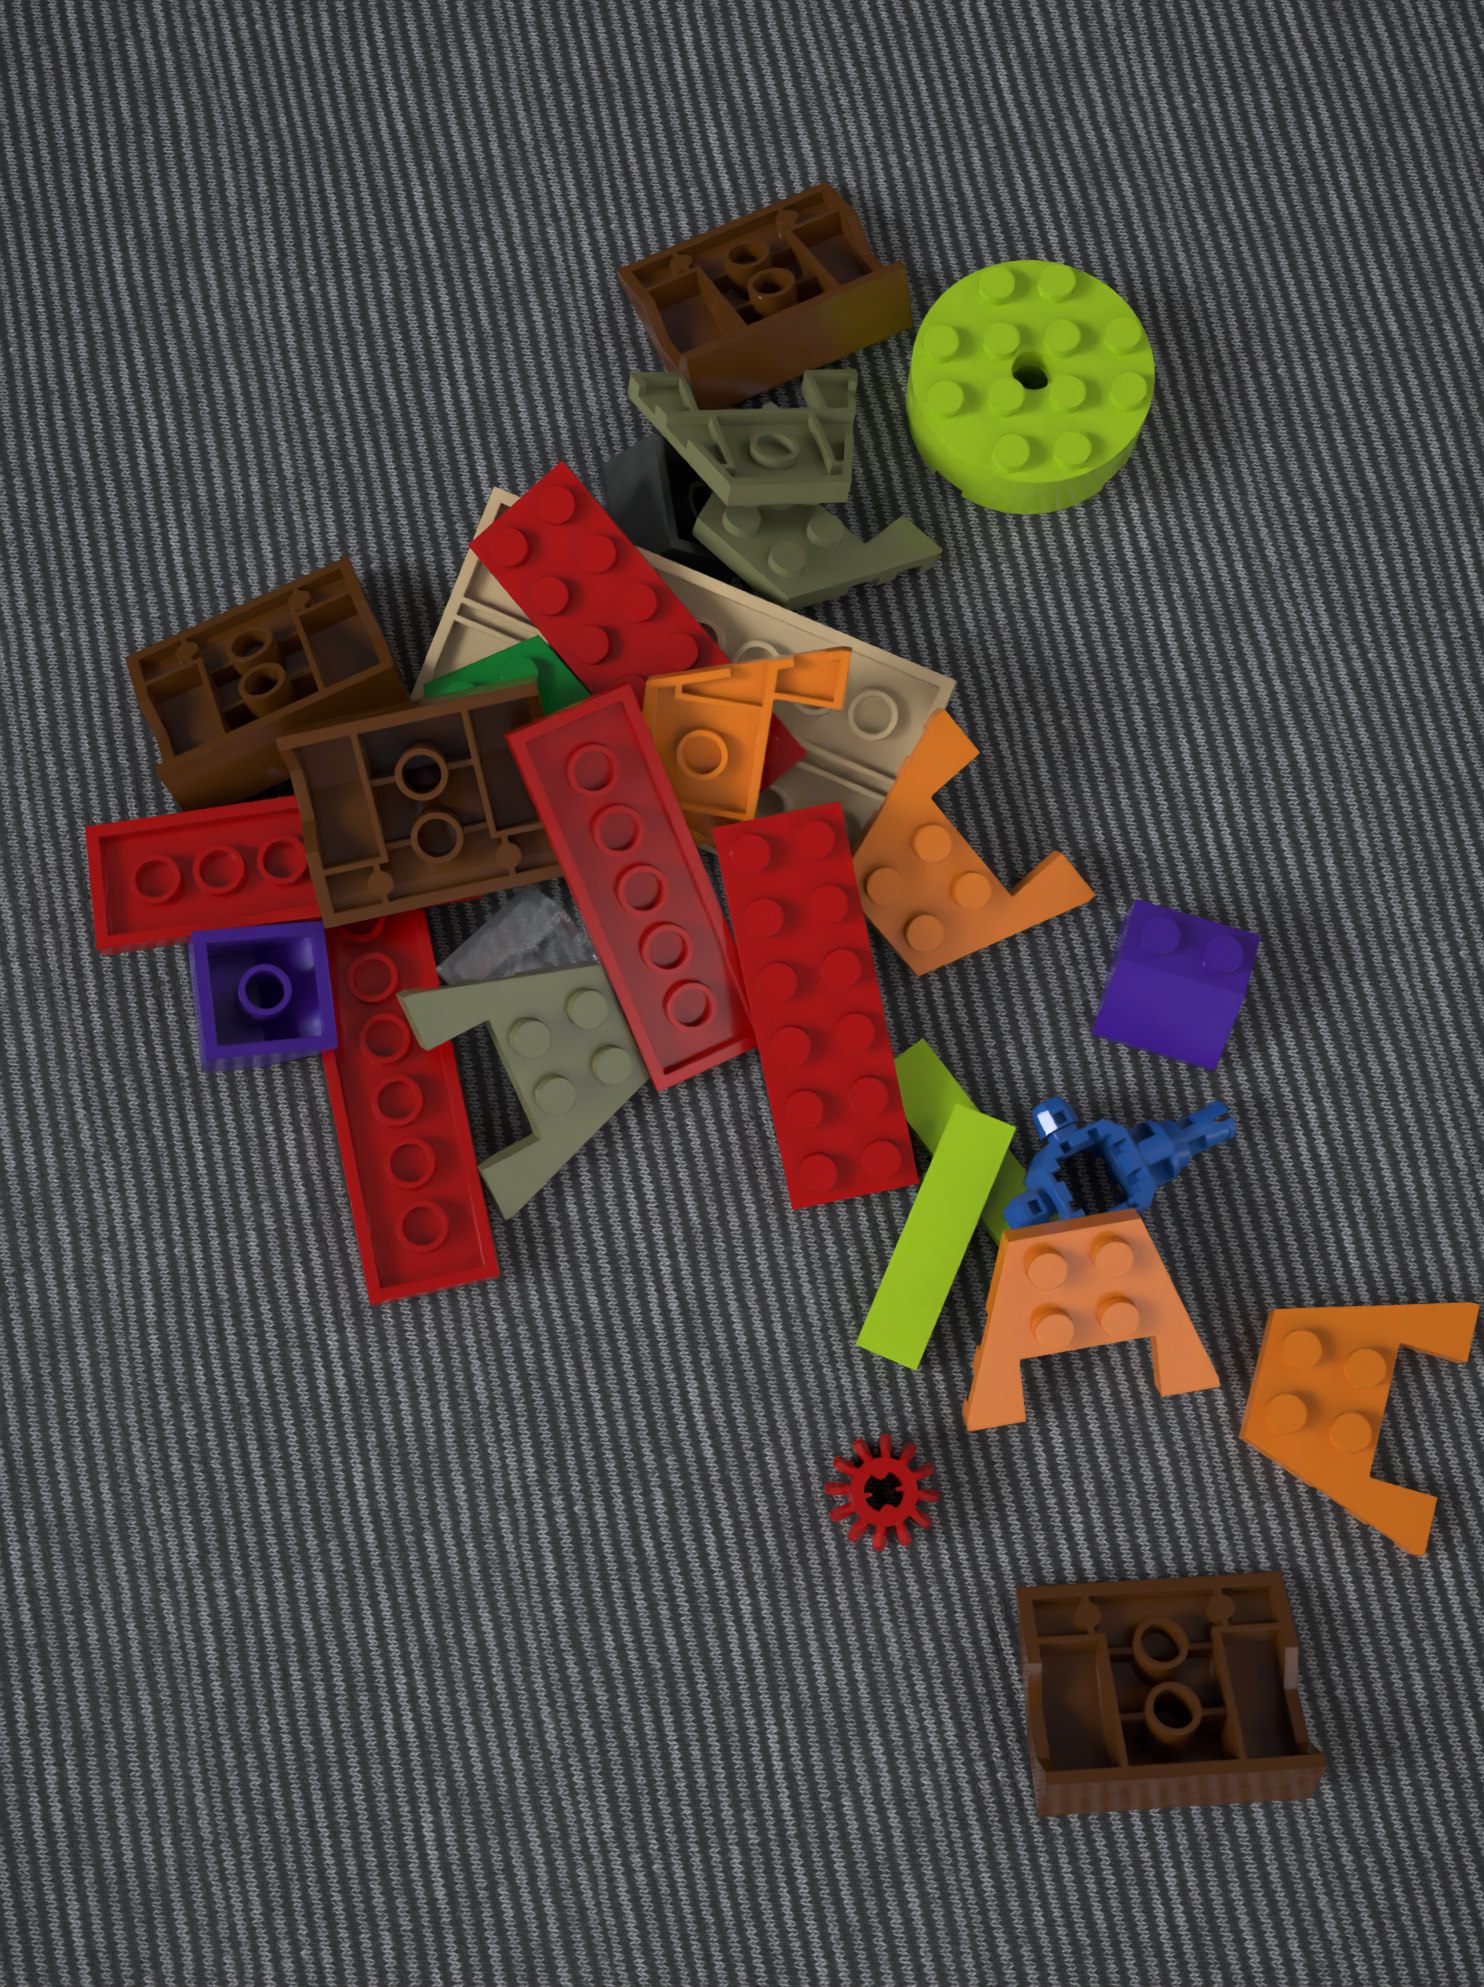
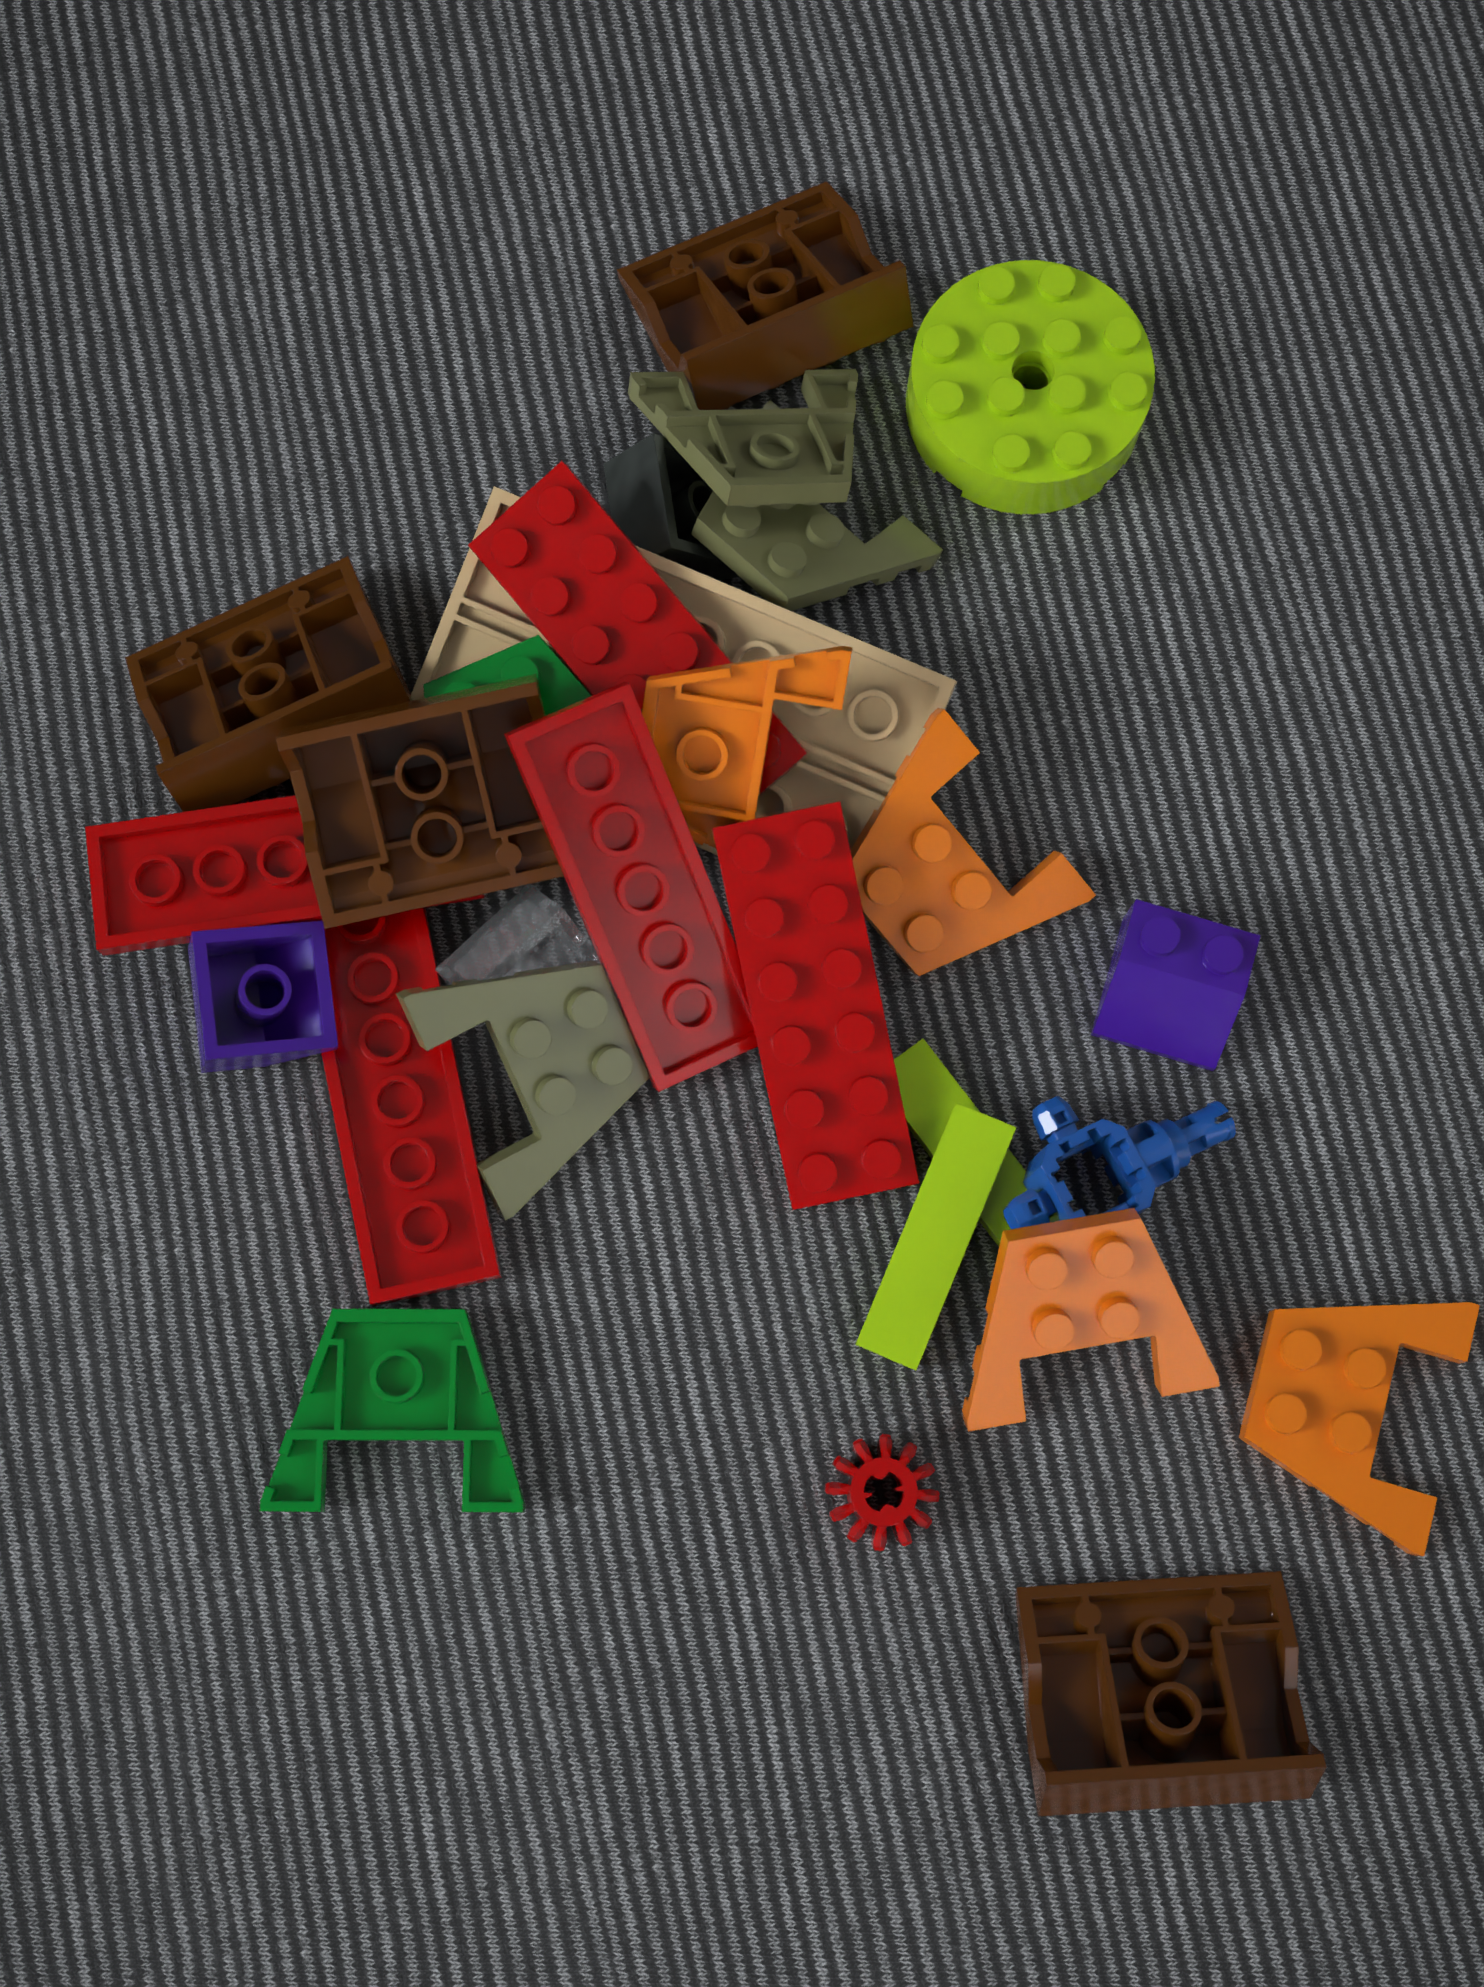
none -> green wing [260,1309,525,1513]

